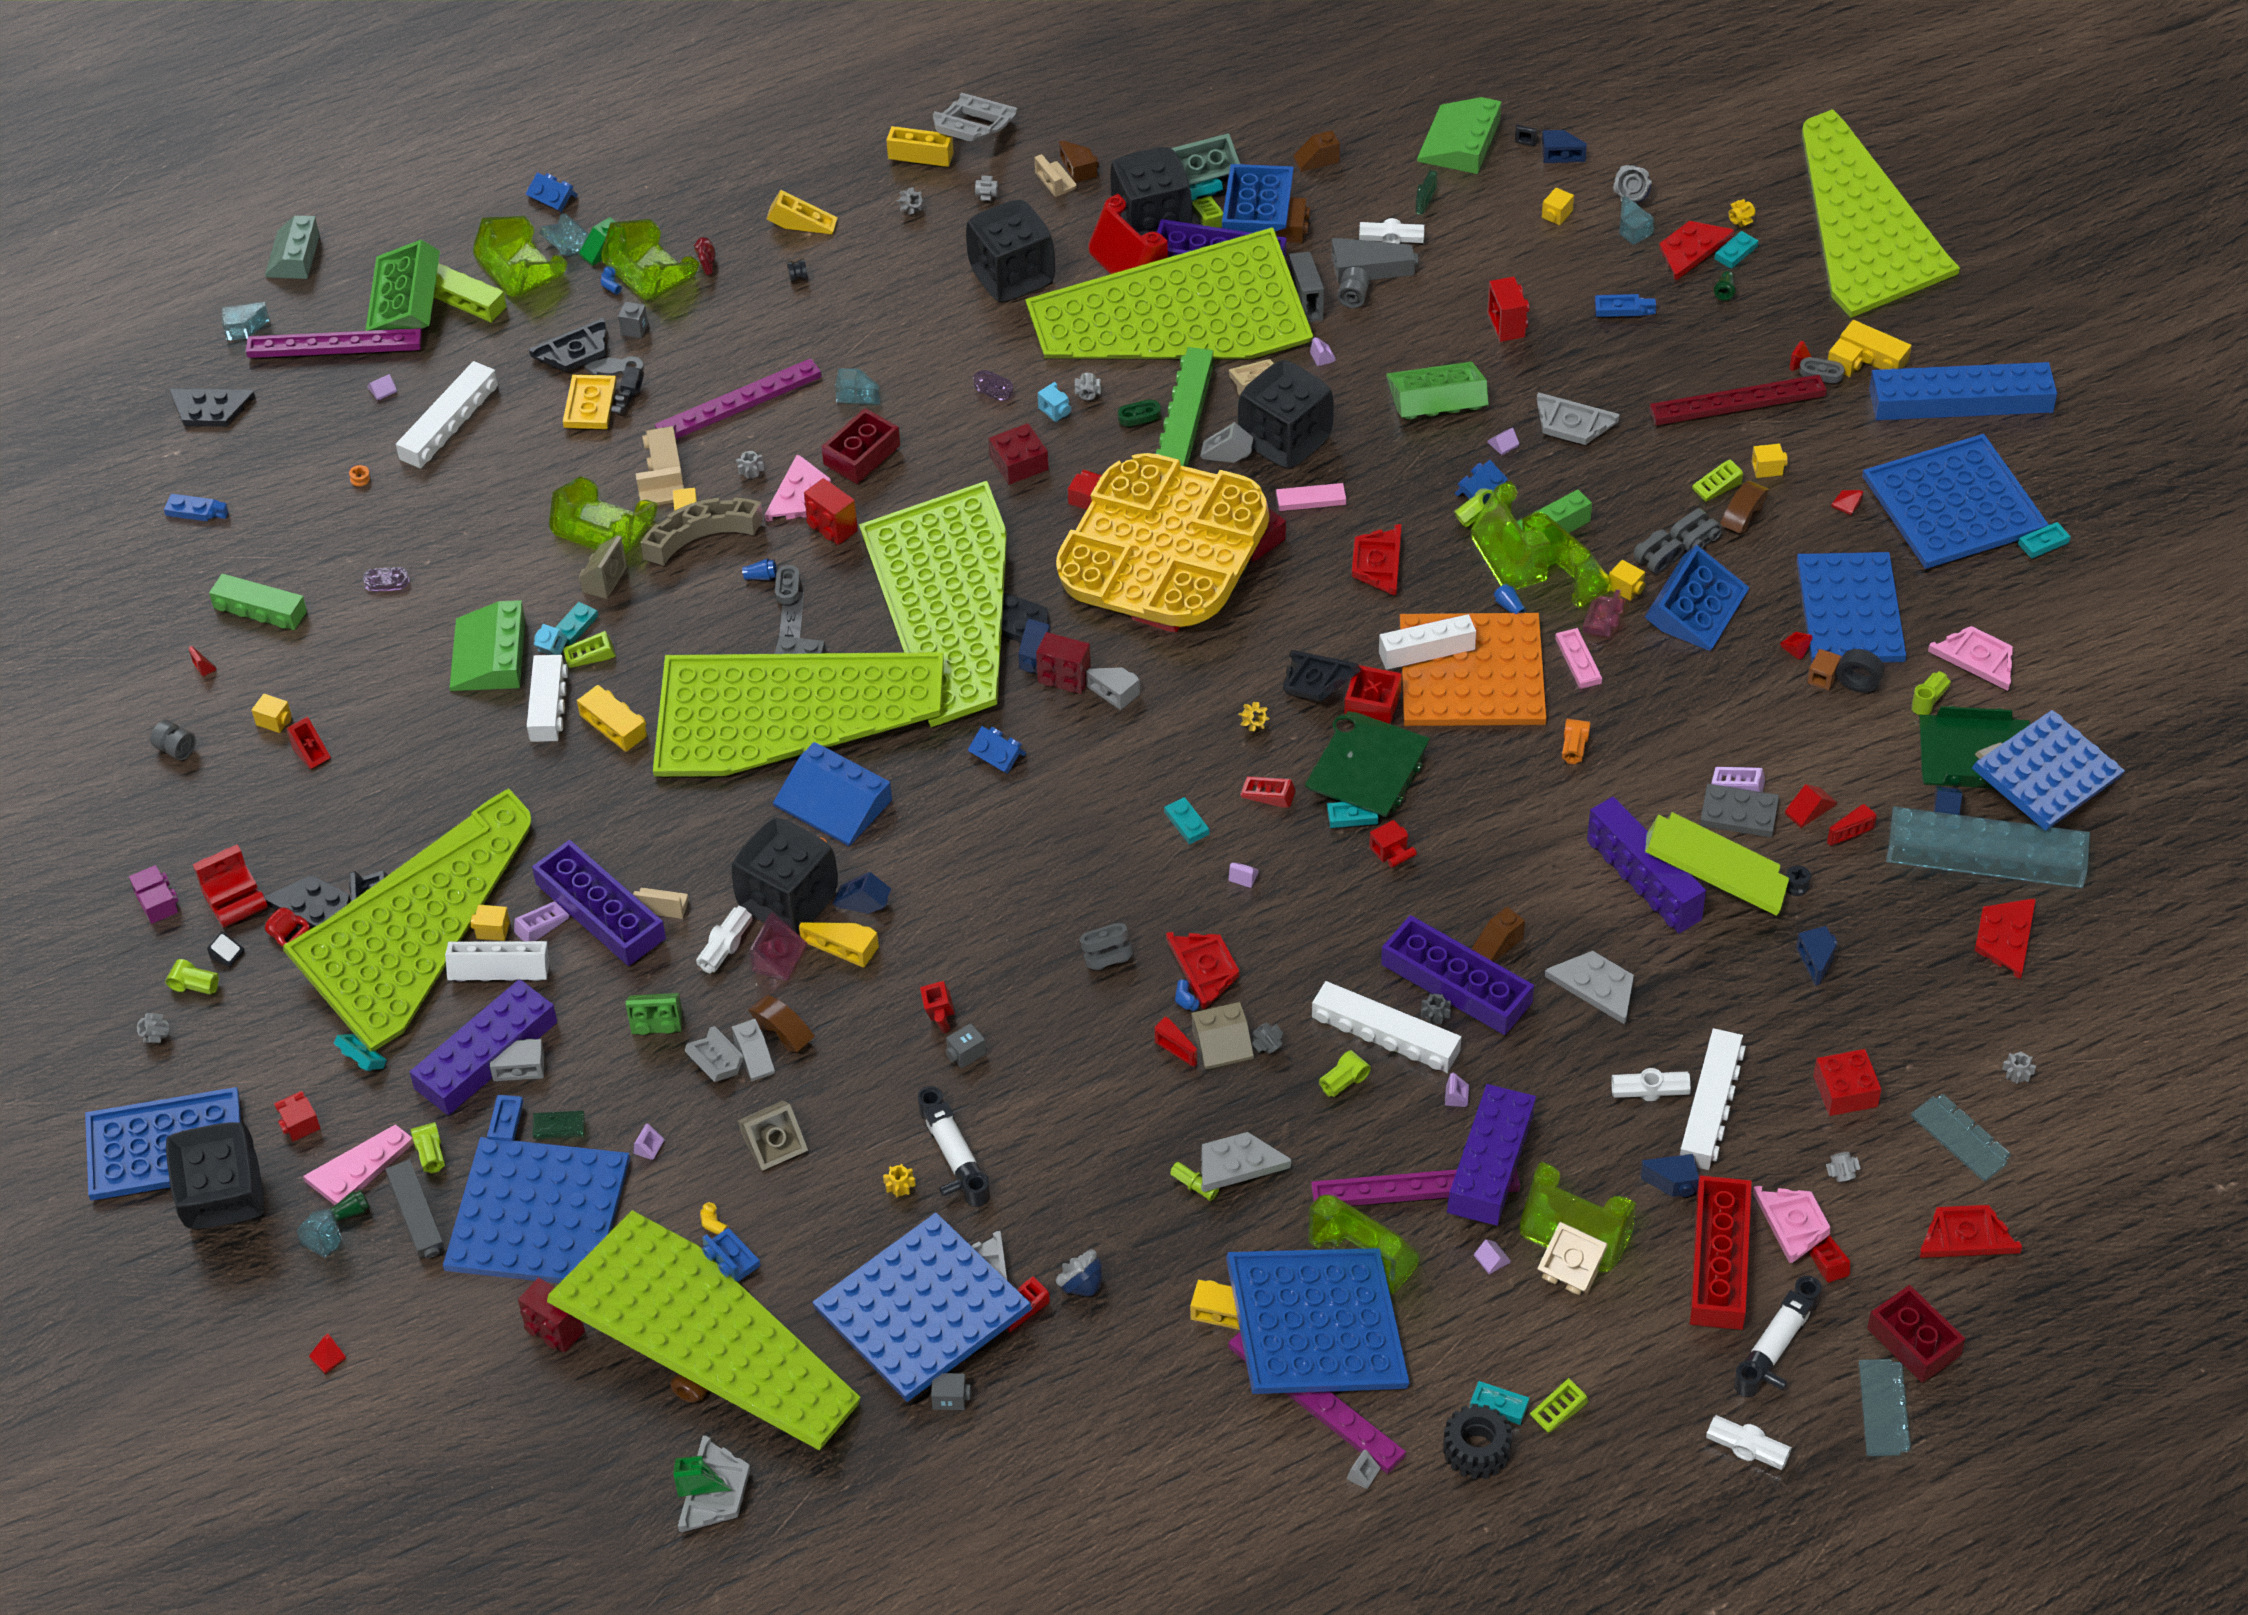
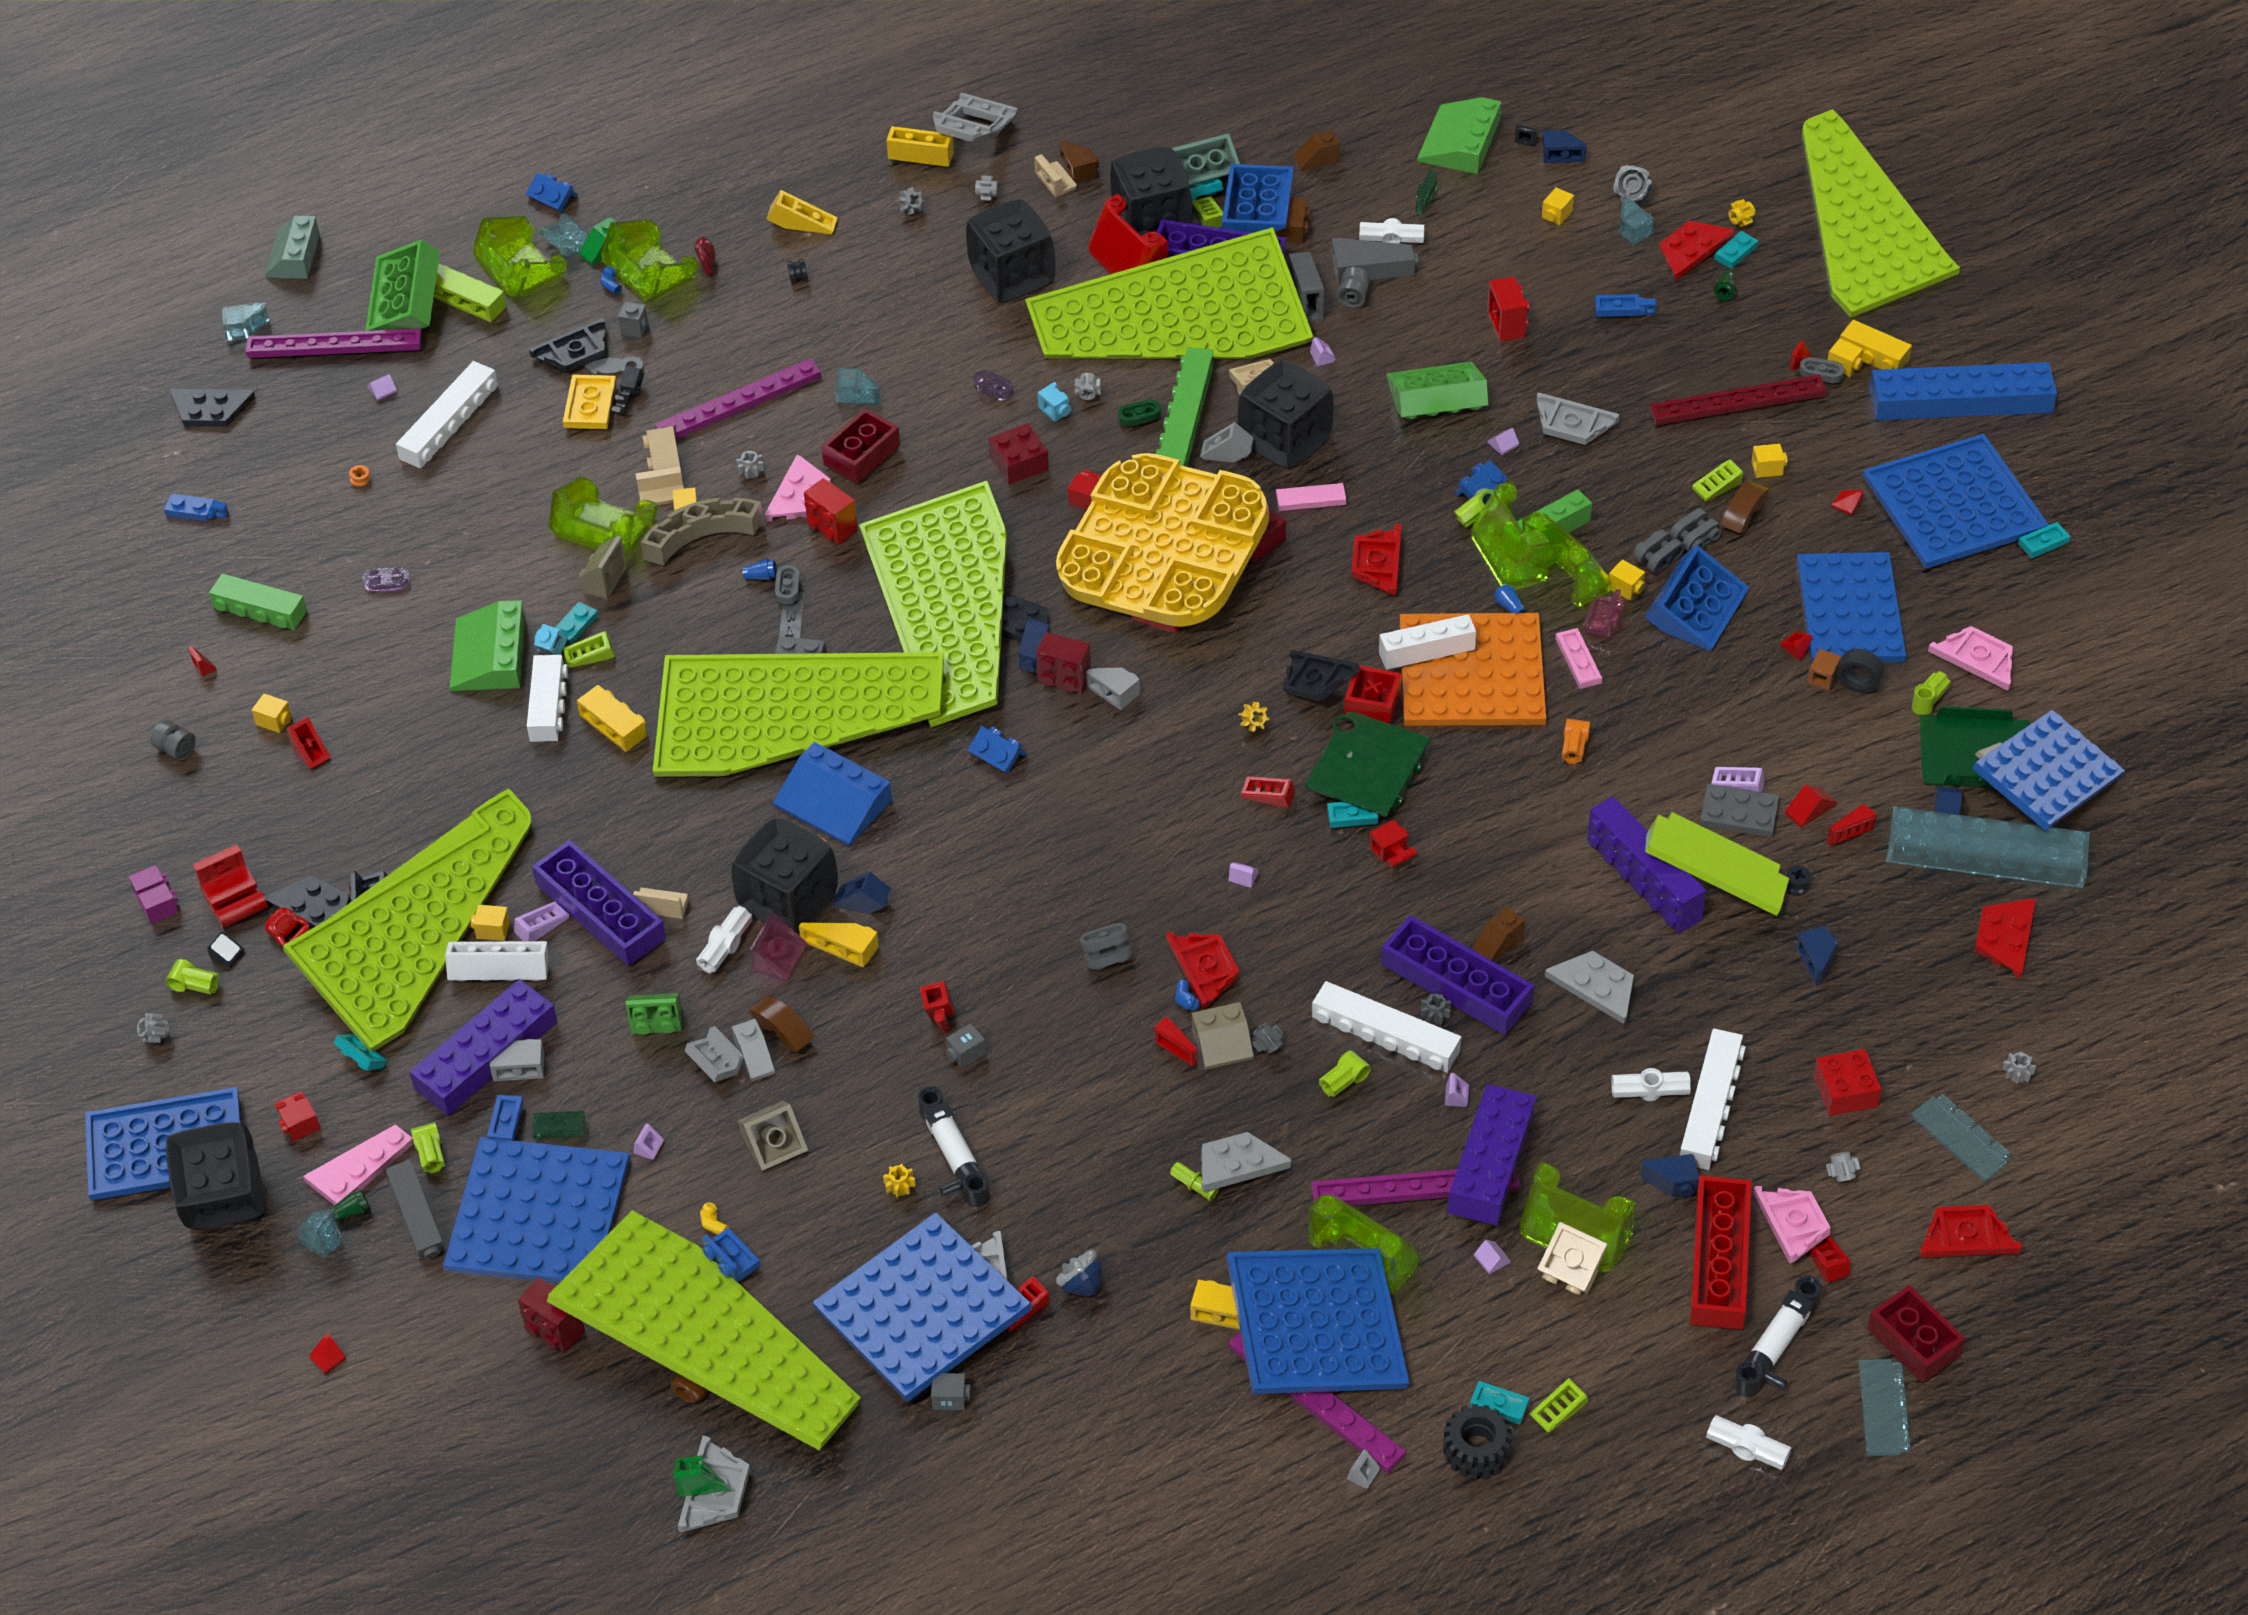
teal plate [1164,797,1210,844] -> none

